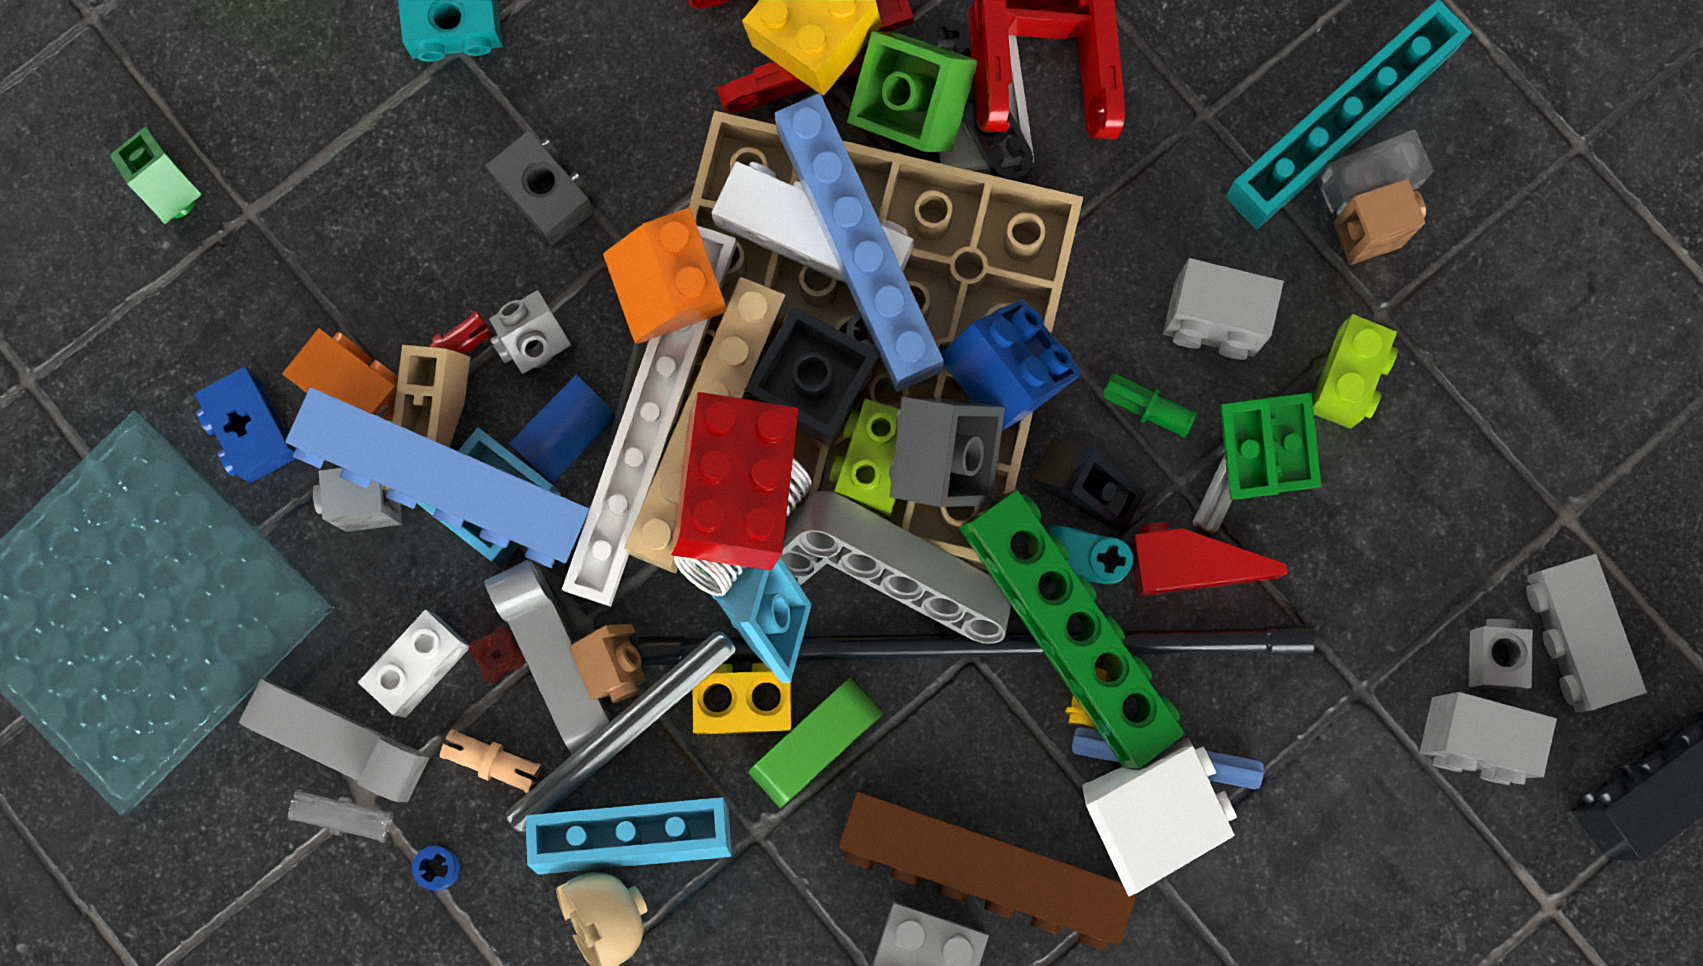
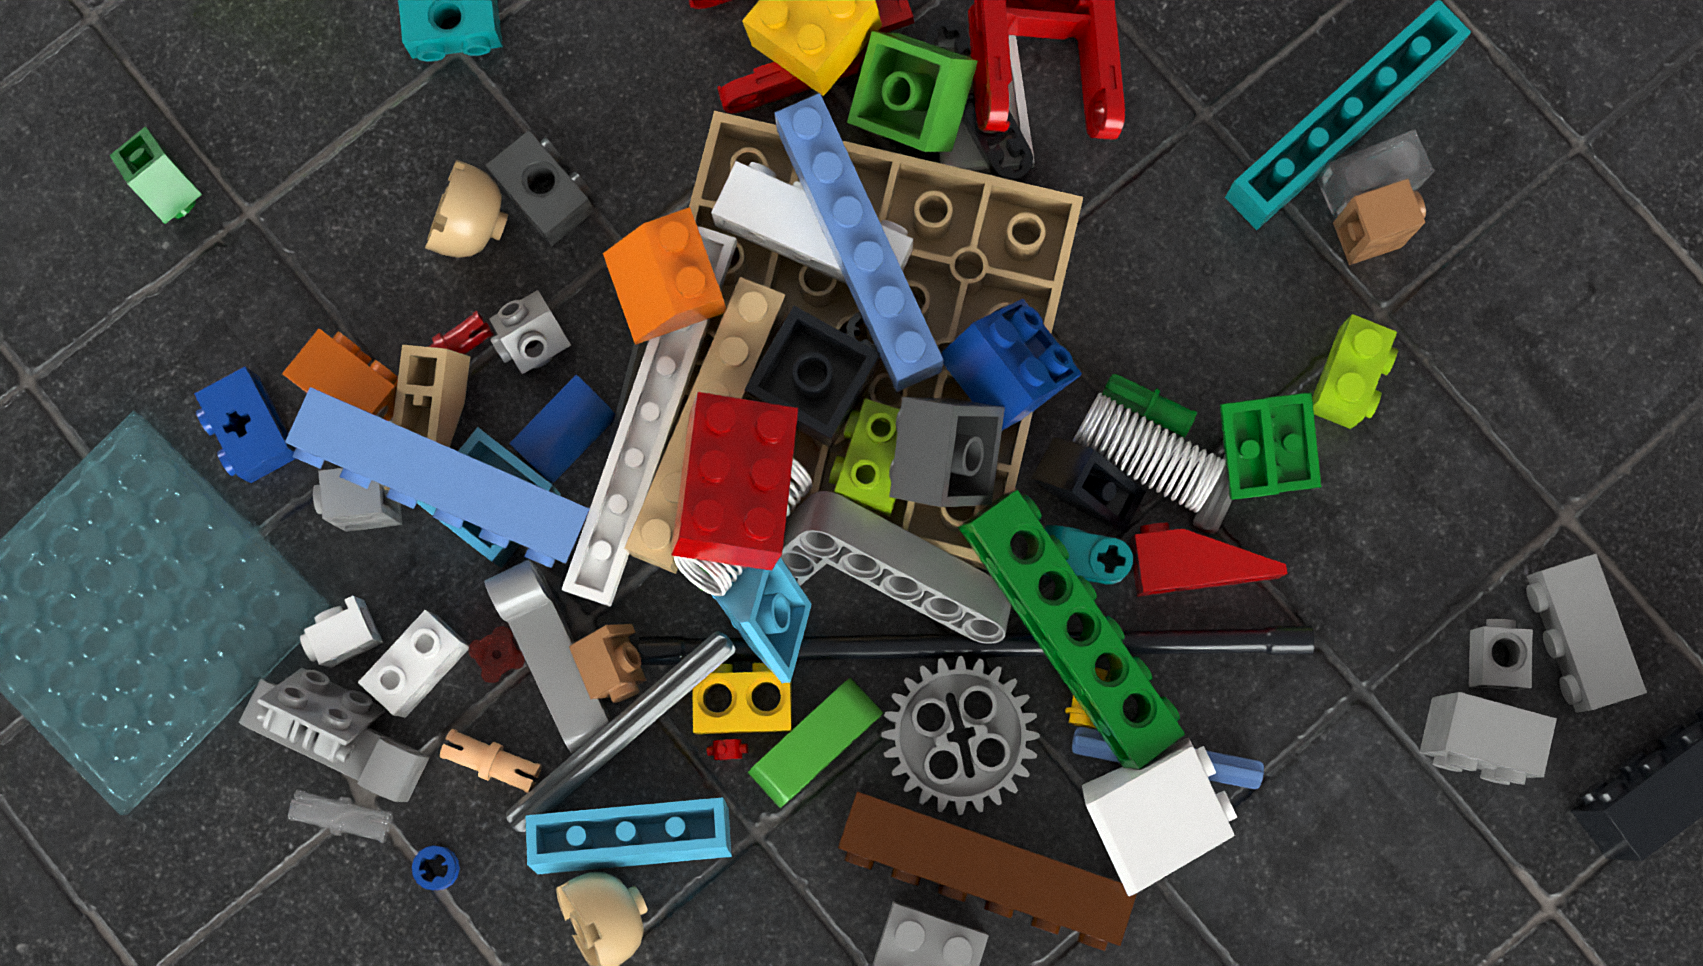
light grey brick [1162,258,1284,360] -> none
none -> light grey hinge [257,668,386,763]
none -> white brick [300,596,383,668]
none -> tan cylinder [425,160,508,258]
none -> red piece [707,739,749,760]
none -> light grey gear [881,656,1040,815]
none -> white piece [1072,393,1225,513]

